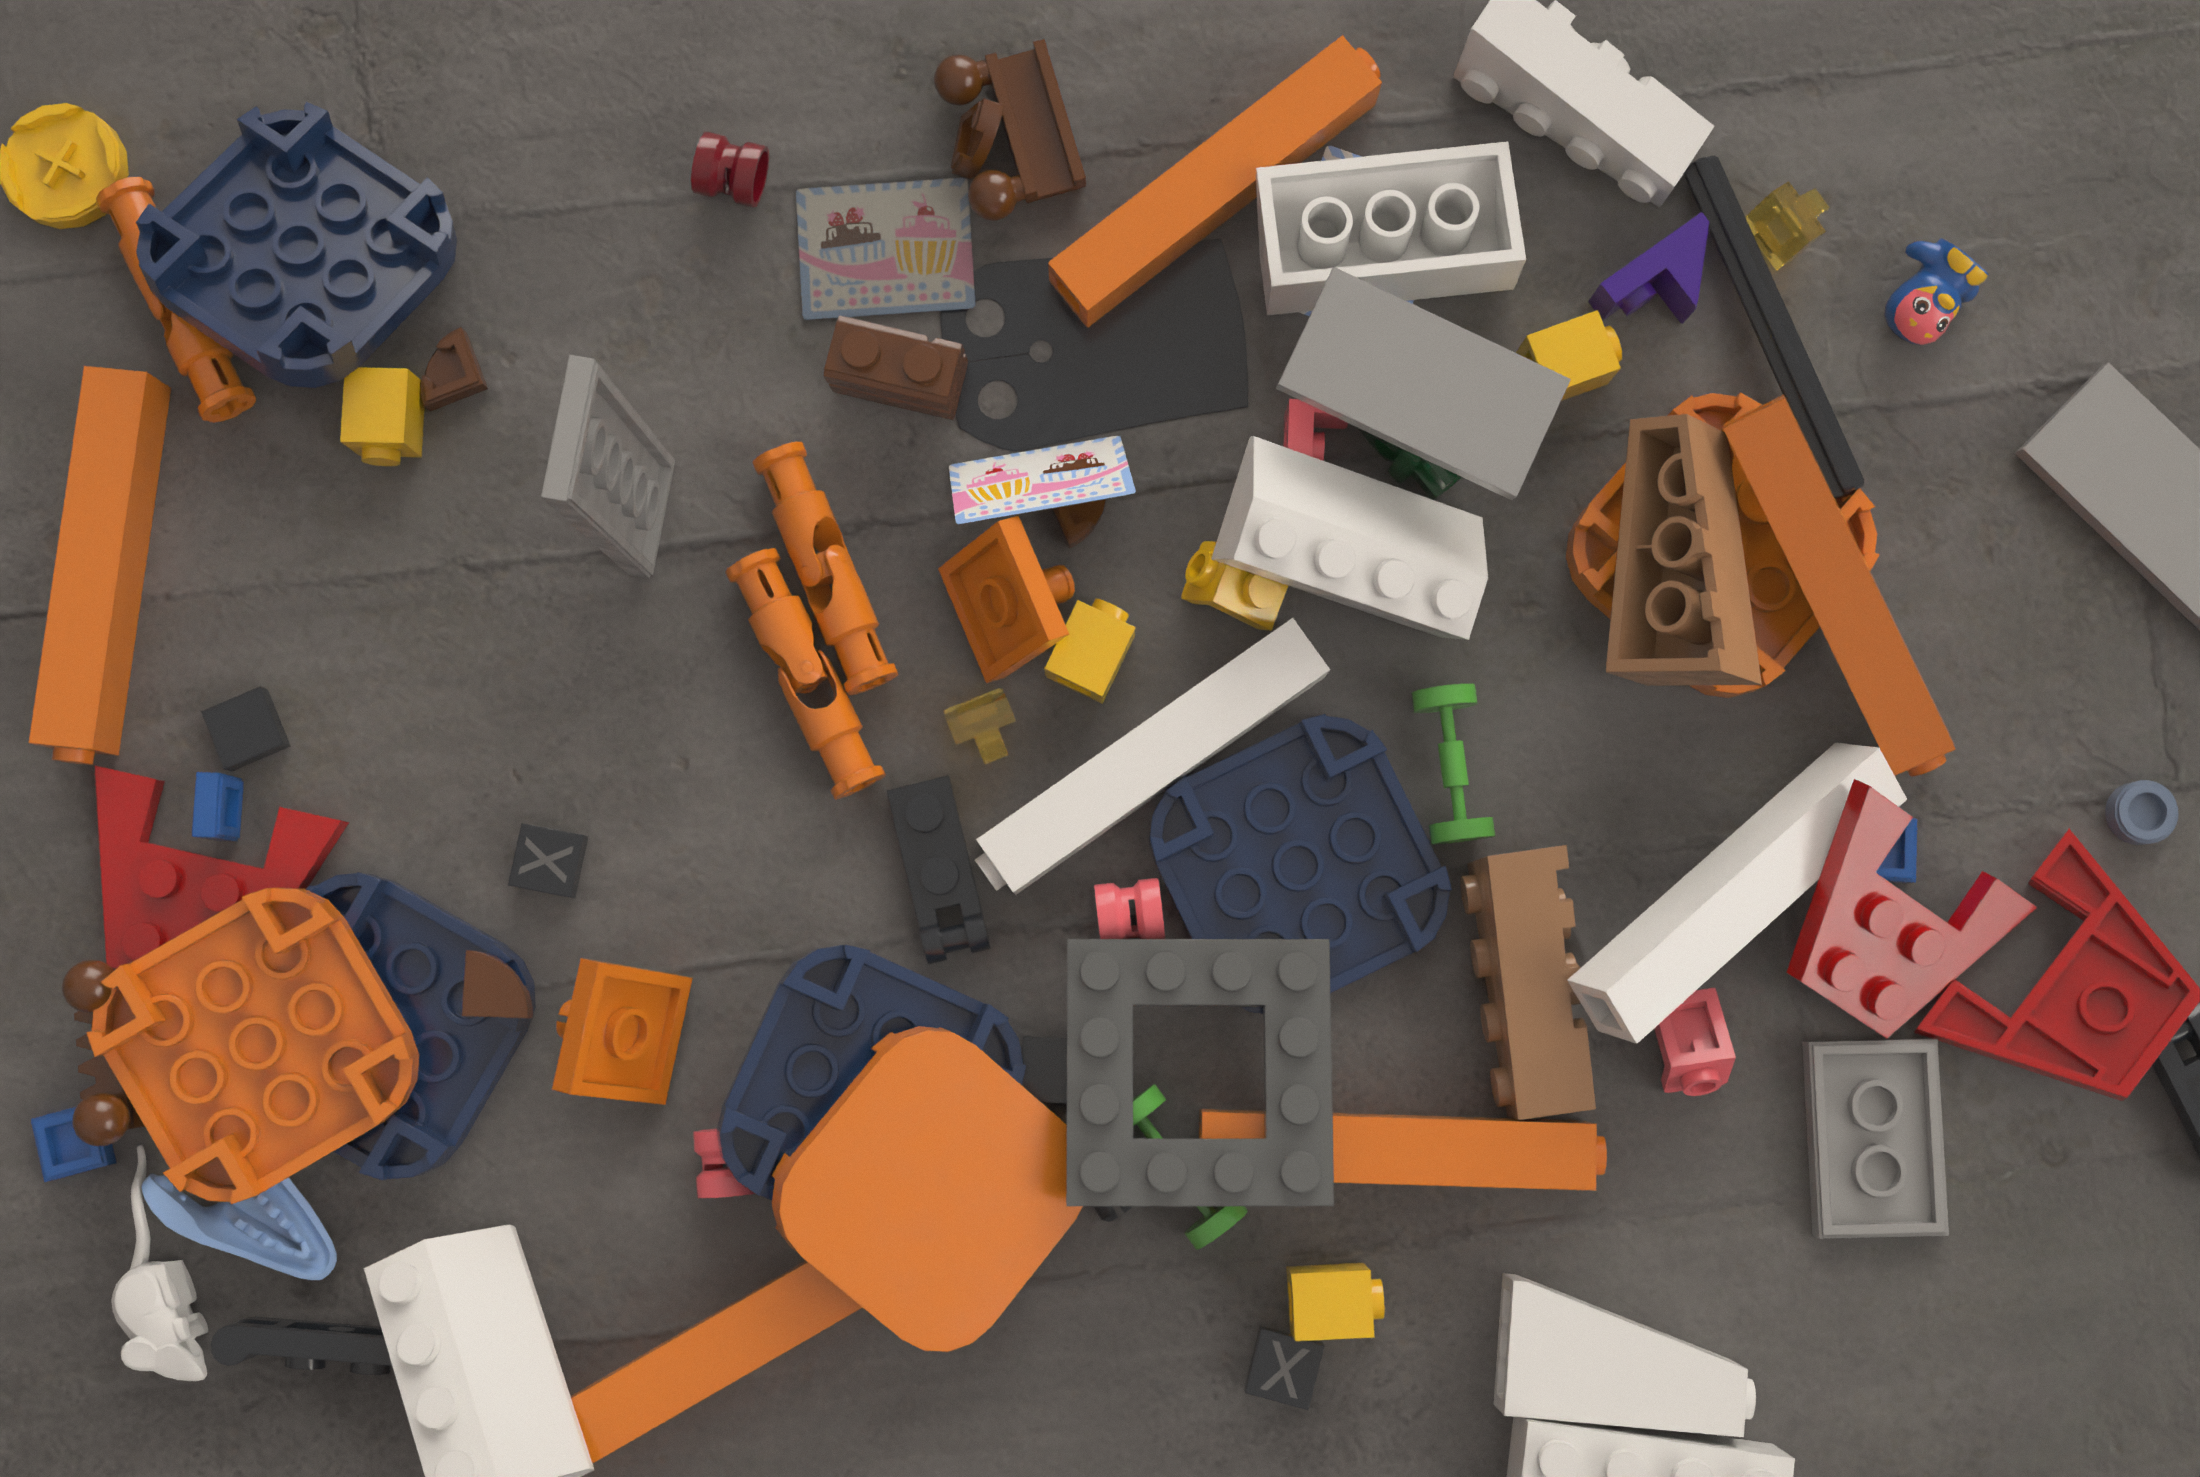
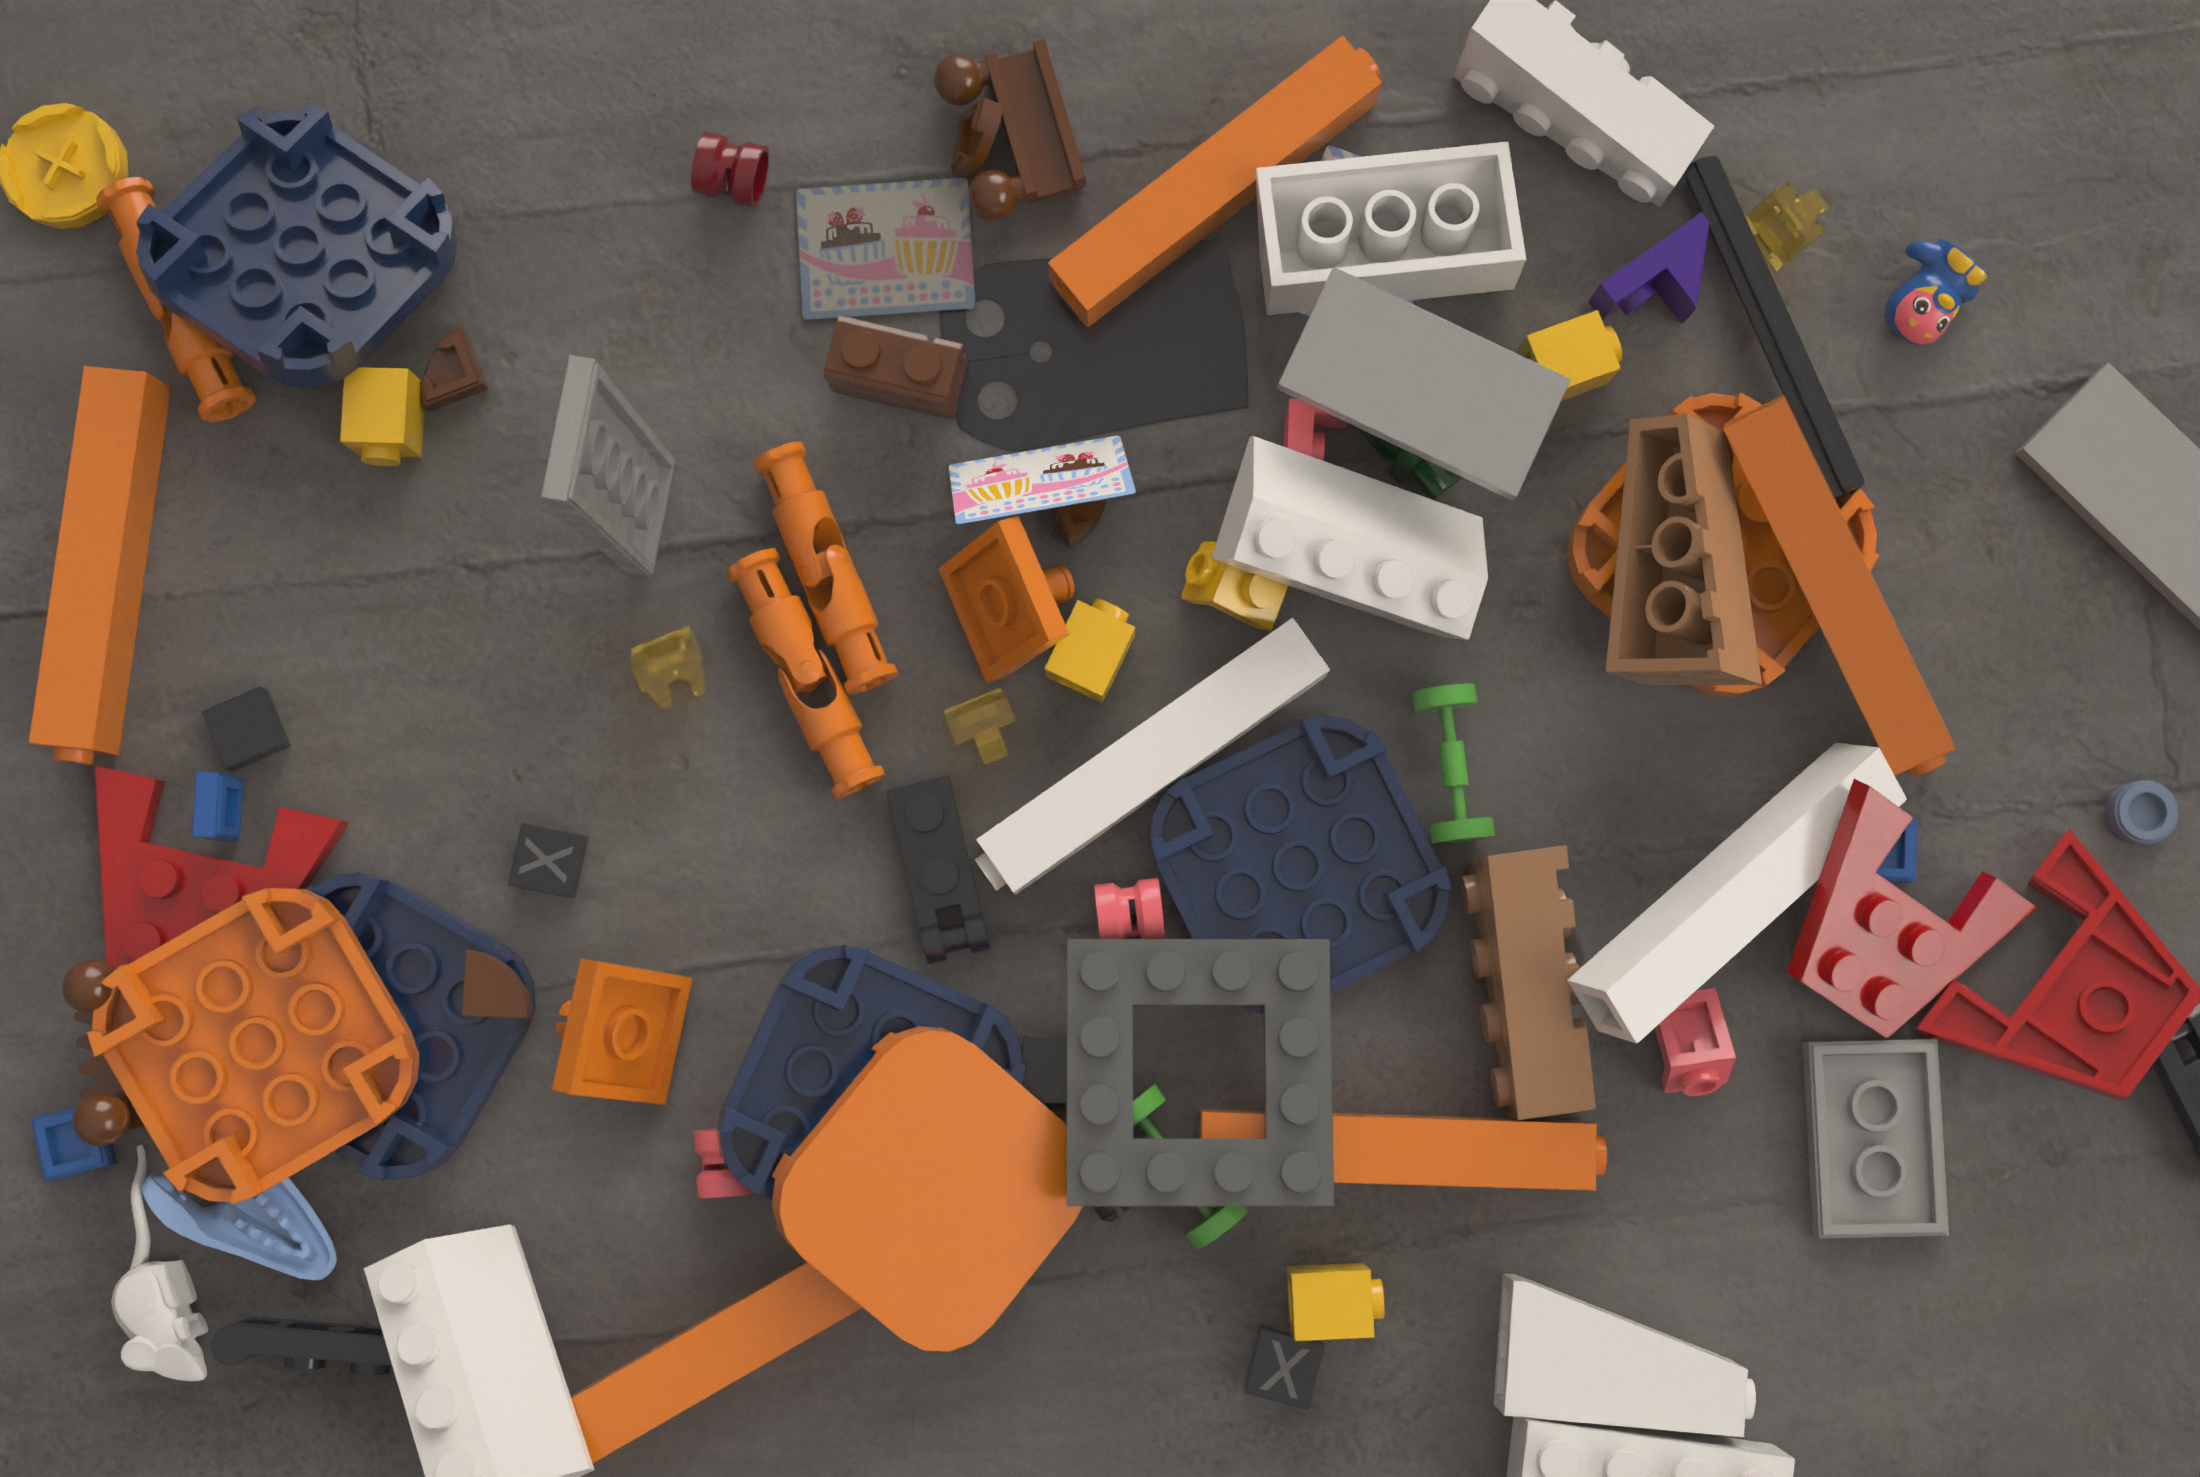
none -> clear yellow tile [631,625,705,709]

